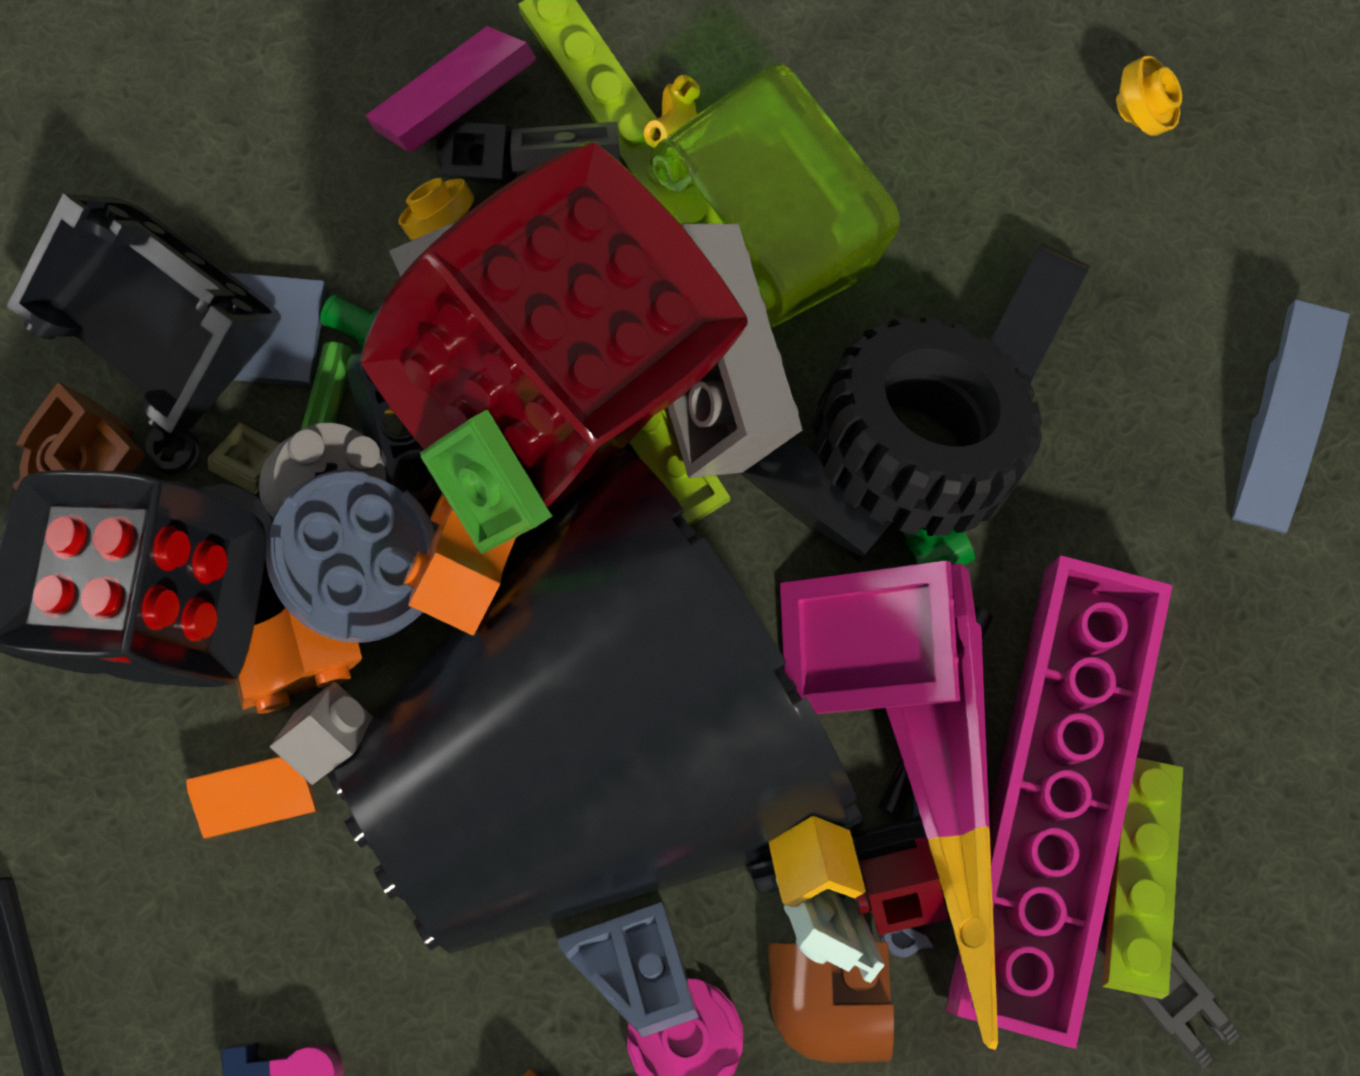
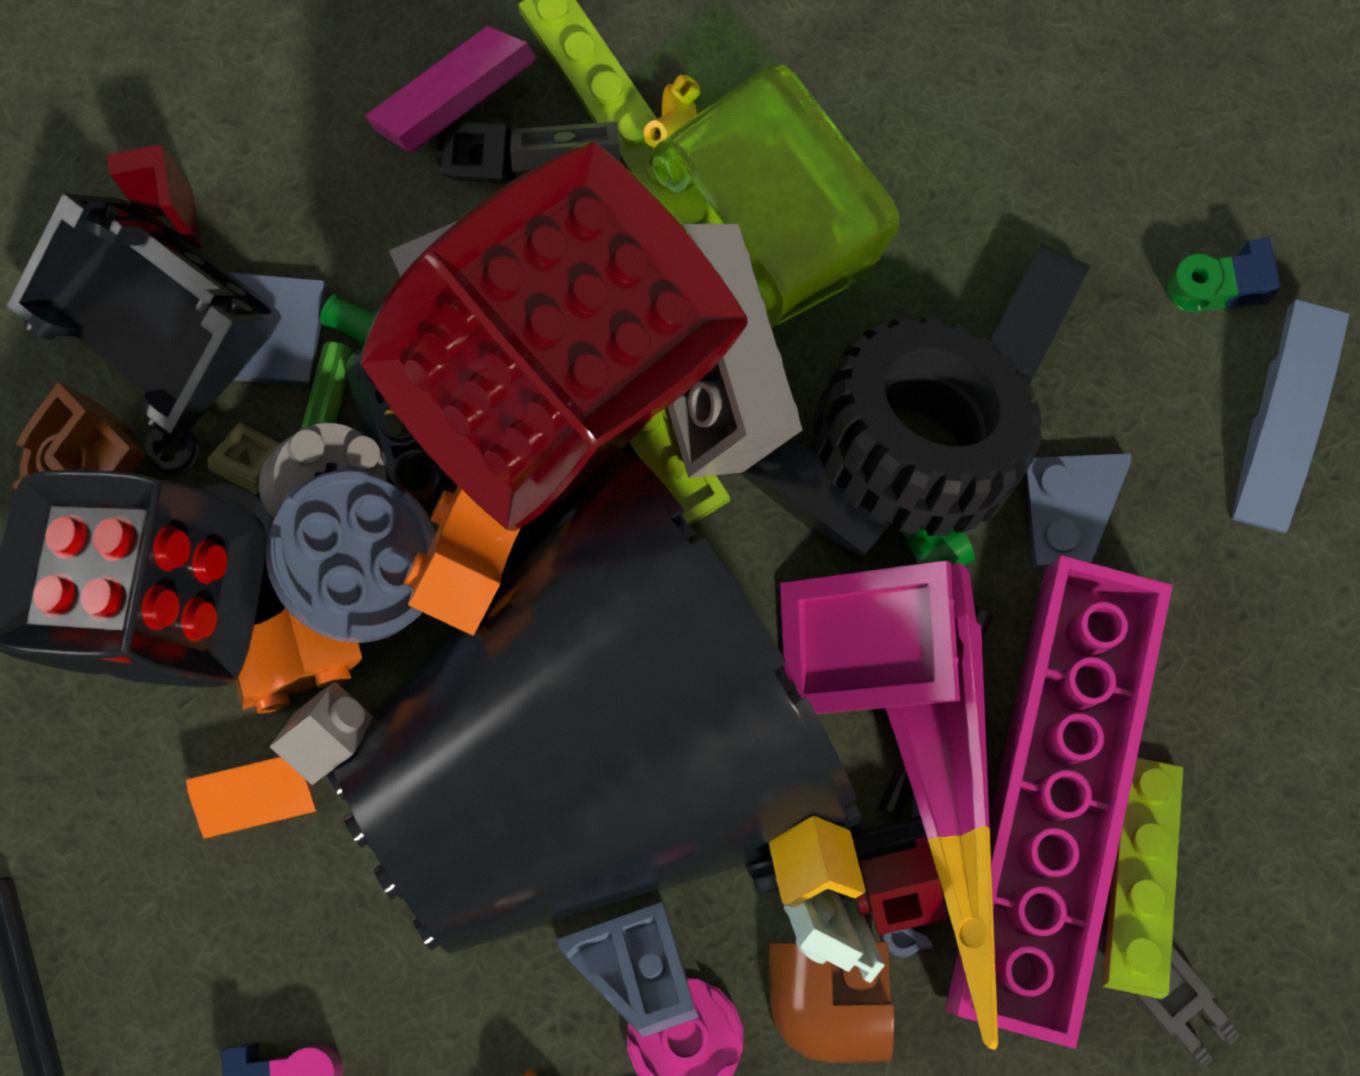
yellow plate [398,178,474,240] -> none
bright green tile [420,409,552,554] -> none
yellow plate [1116,56,1182,136] -> none
none -> dark red panel [107,144,201,248]
none -> sand blue wing [1024,453,1132,569]
none -> leg [1167,238,1281,312]

